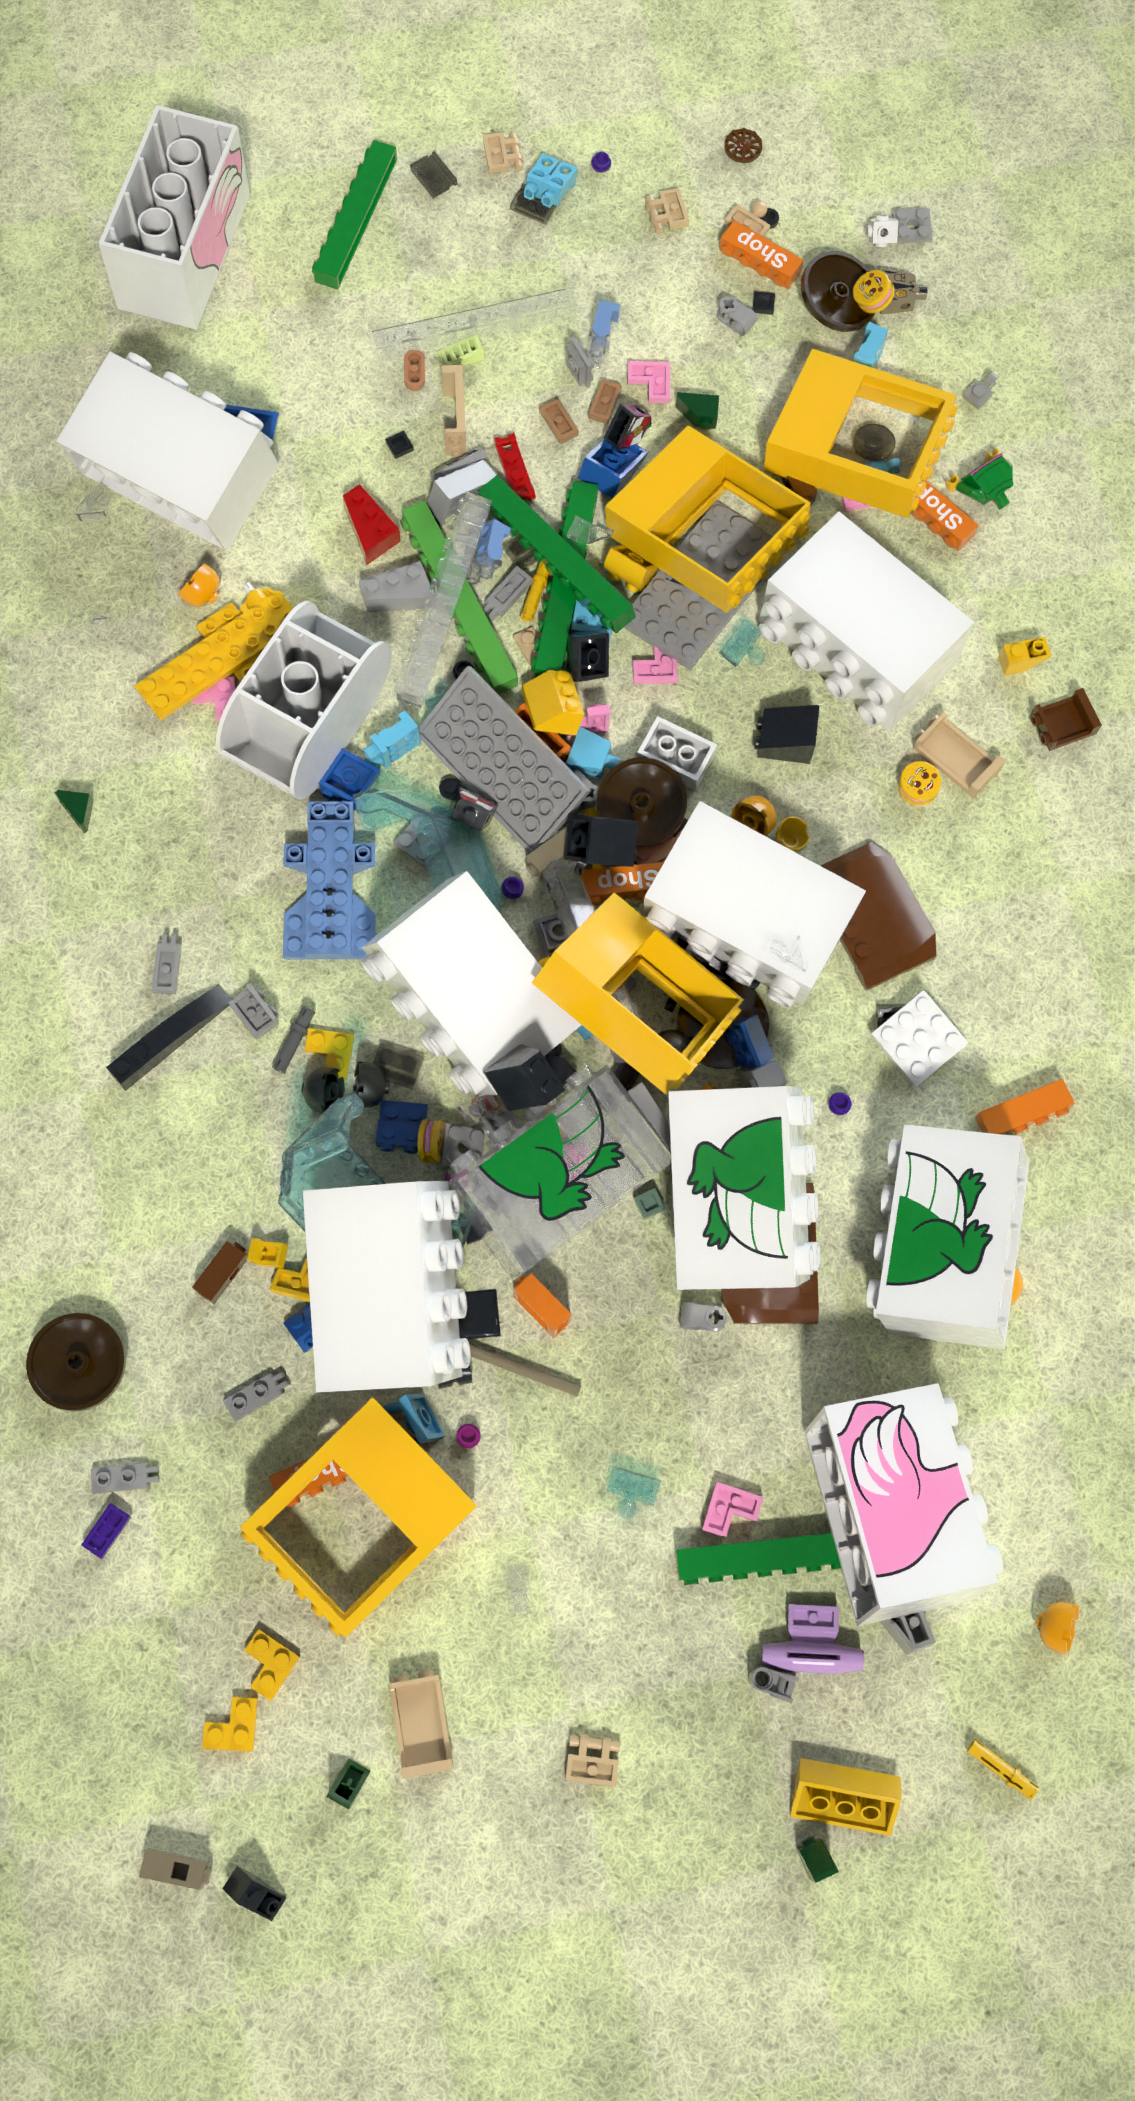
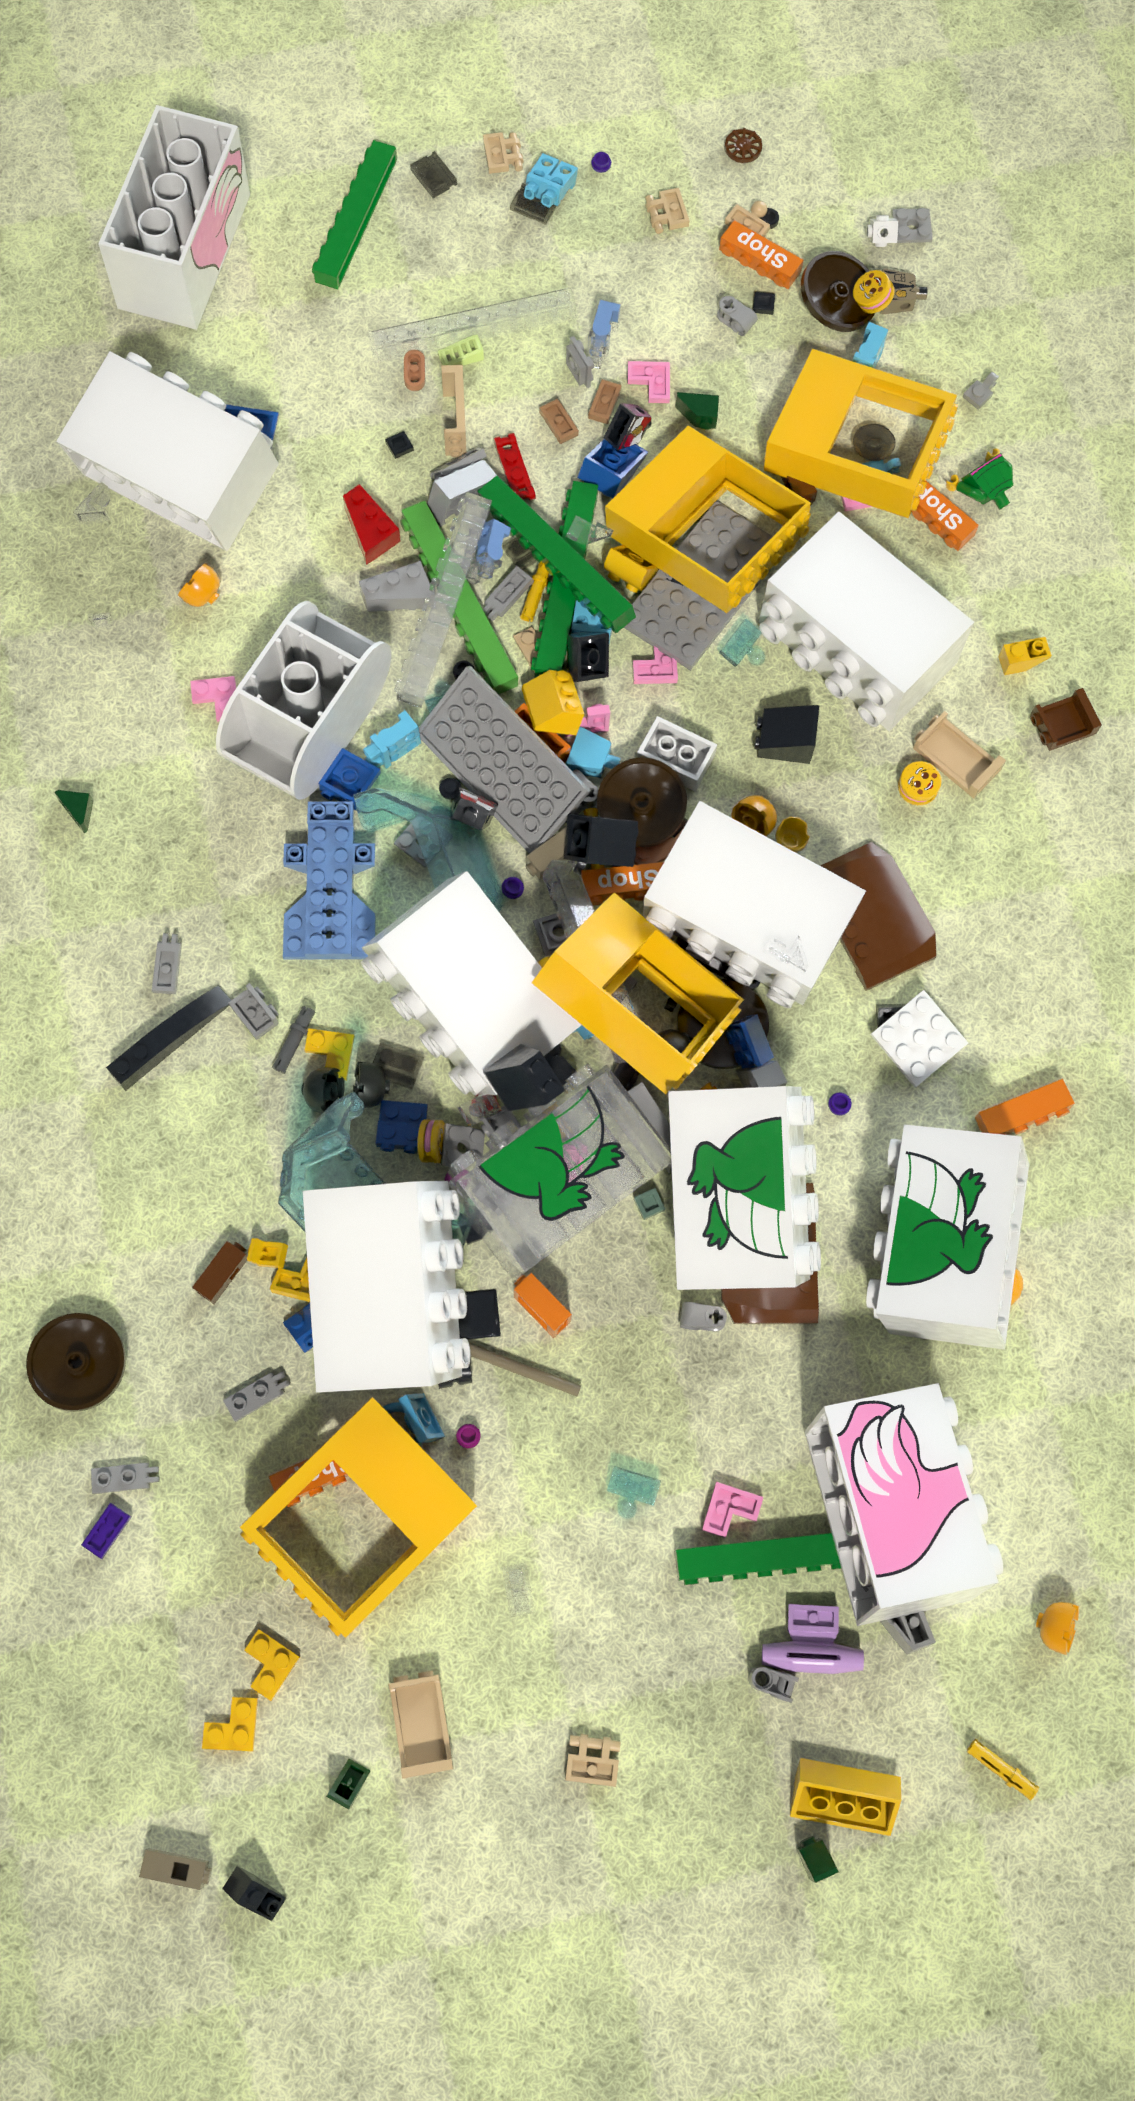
yellow piece [134,582,293,721] -> none

